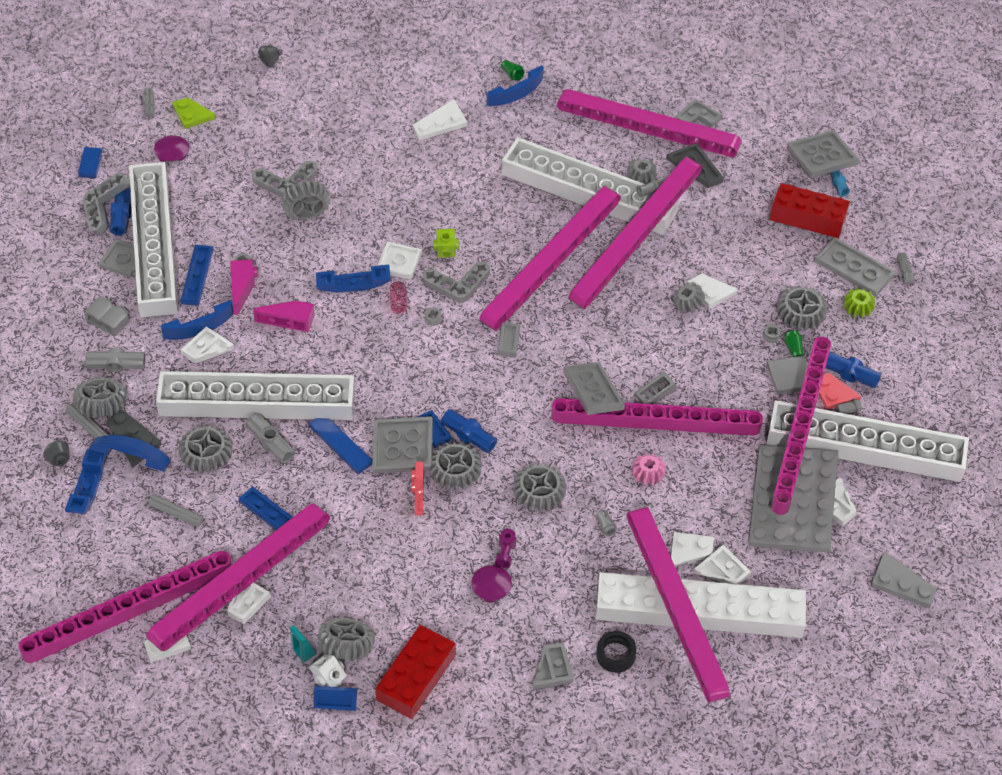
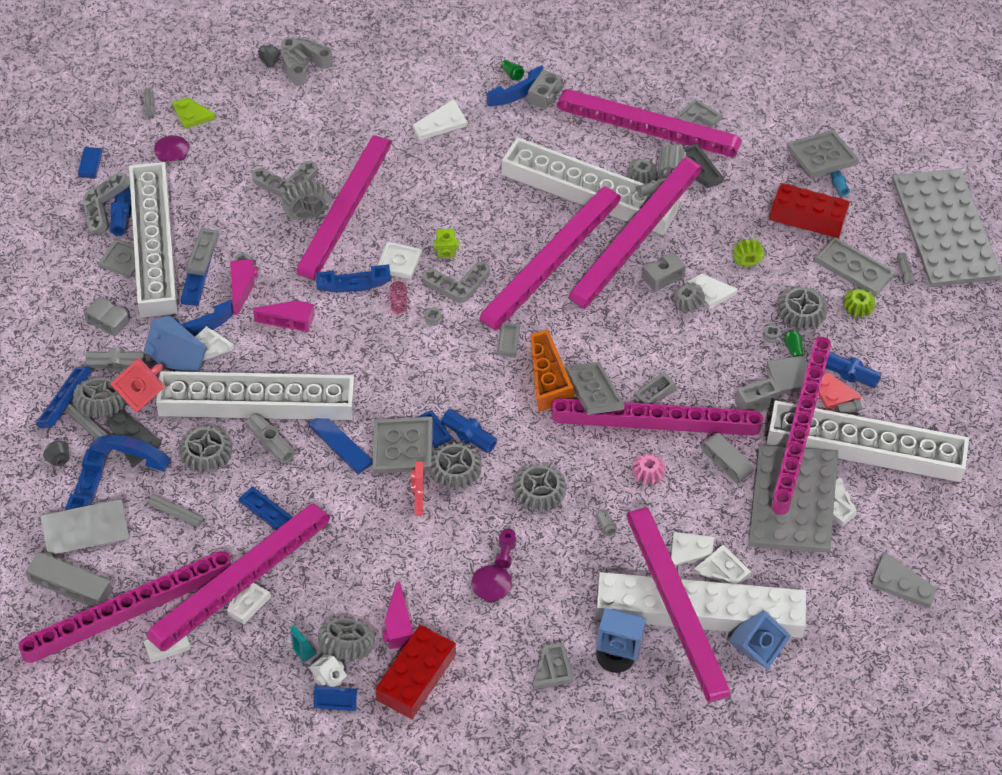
none -> light grey brick [26,552,113,607]
none -> blue tile [36,366,92,428]
none -> light grey tile [40,499,130,555]
none -> coral tile [110,358,166,413]
none -> medium blue slope [144,315,207,372]
none -> light grey tile [185,228,219,276]
none -> light grey connector [281,37,332,85]
none -> dark pink beam [297,135,391,280]
none -> dark pink slope [382,582,413,650]
none -> light grey brick [527,69,563,109]
none -> orange wedge [530,329,575,412]
none -> medium blue brick [596,608,646,661]
none -> light grey brick [642,252,686,292]
none -> light grey piece [657,144,686,180]
none -> light grey beam [701,433,754,483]
none -> medium blue slope [728,611,791,669]
none -> lime gear [733,238,764,268]
none -> light grey brick [735,377,780,412]
none -> light grey plate [892,168,1002,287]

